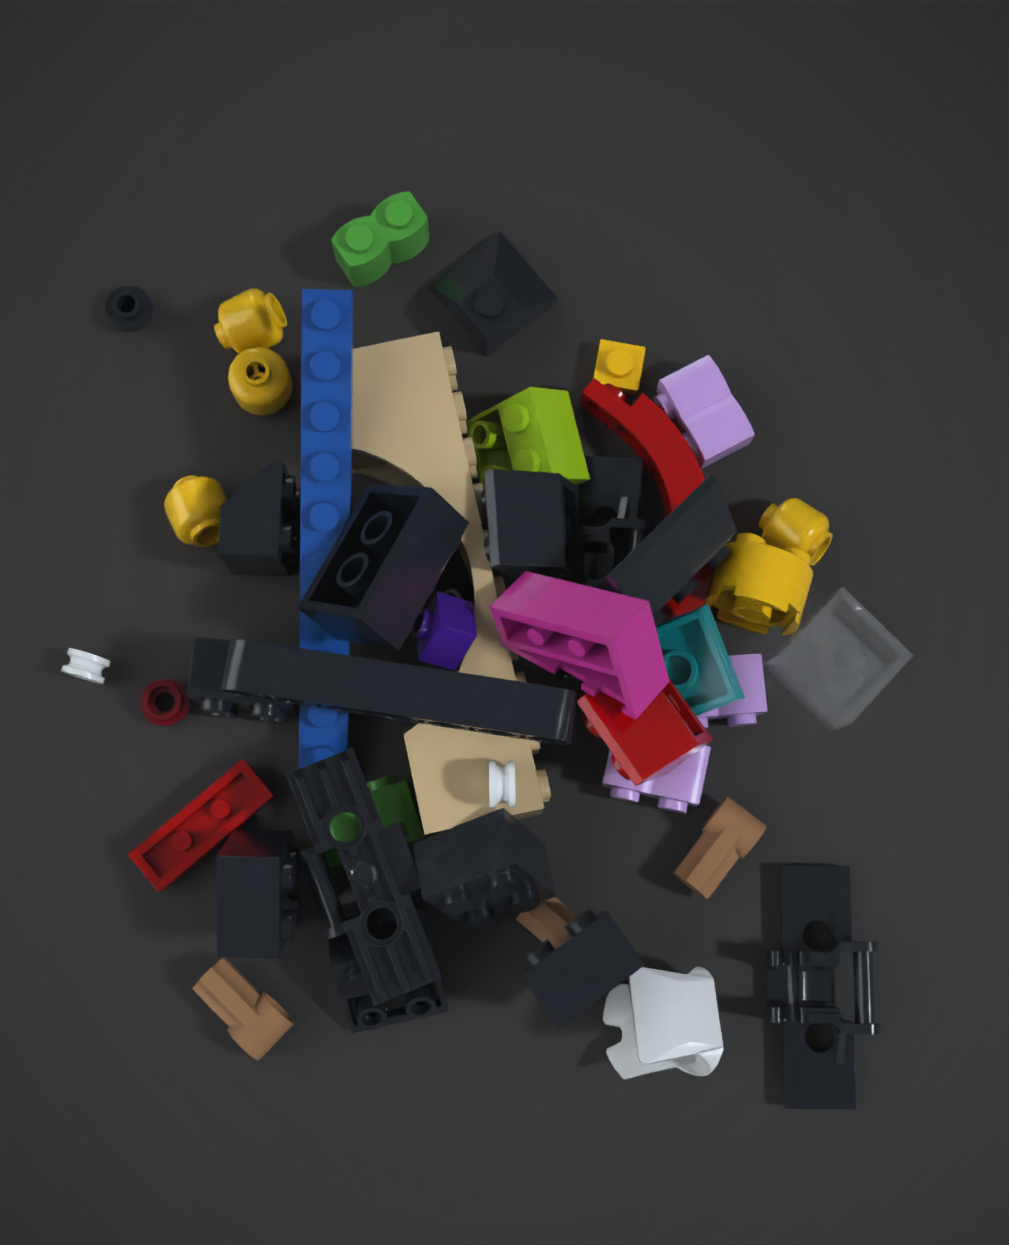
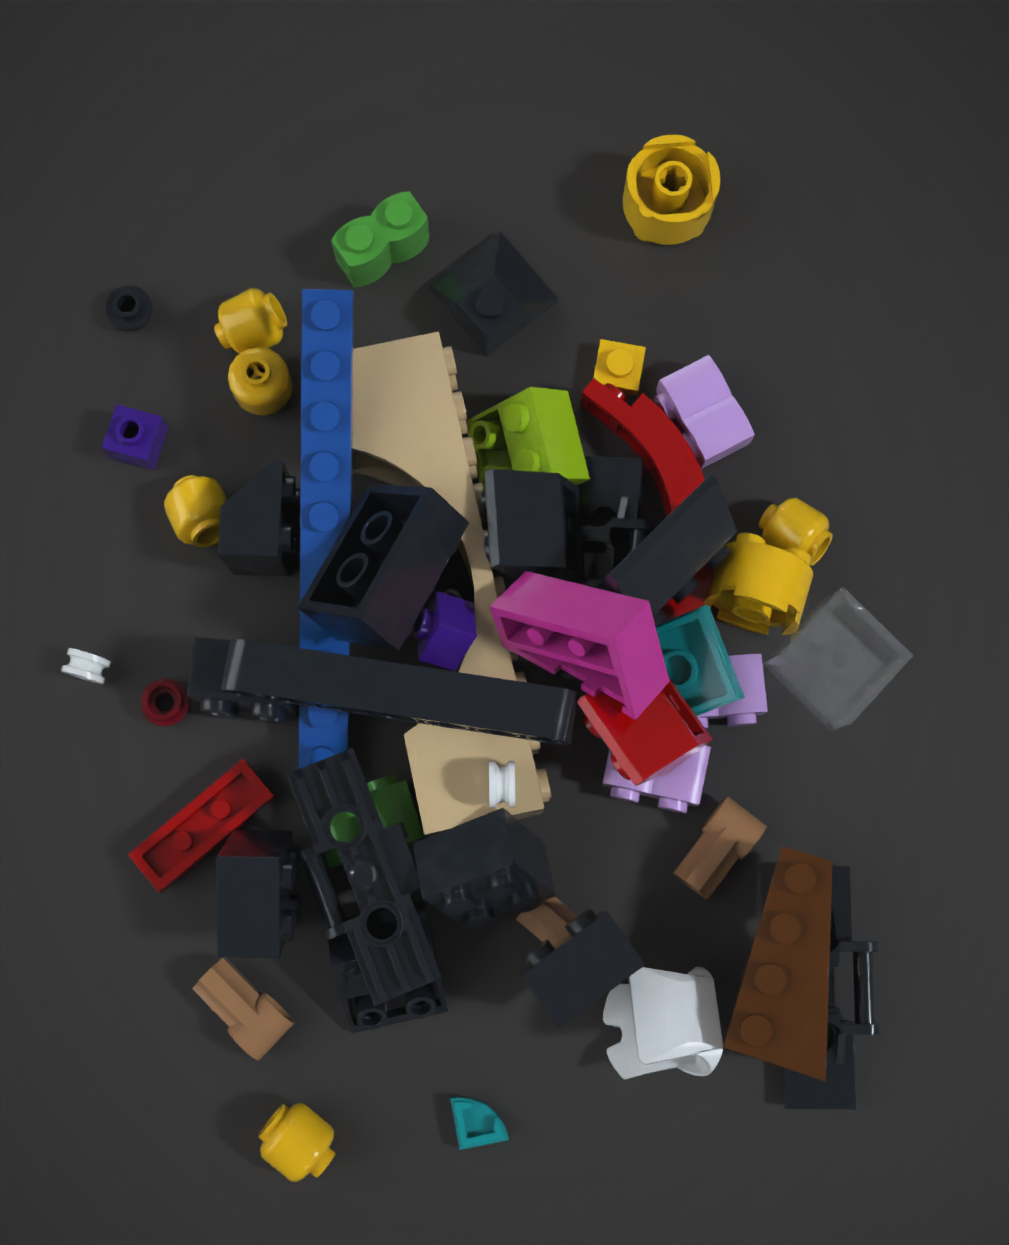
none -> dark purple plate [102,404,169,470]
none -> yellow head [258,1102,335,1182]
none -> teal tile [450,1096,509,1150]
none -> yellow brick [622,135,720,245]
none -> reddish brown wedge [723,846,833,1082]

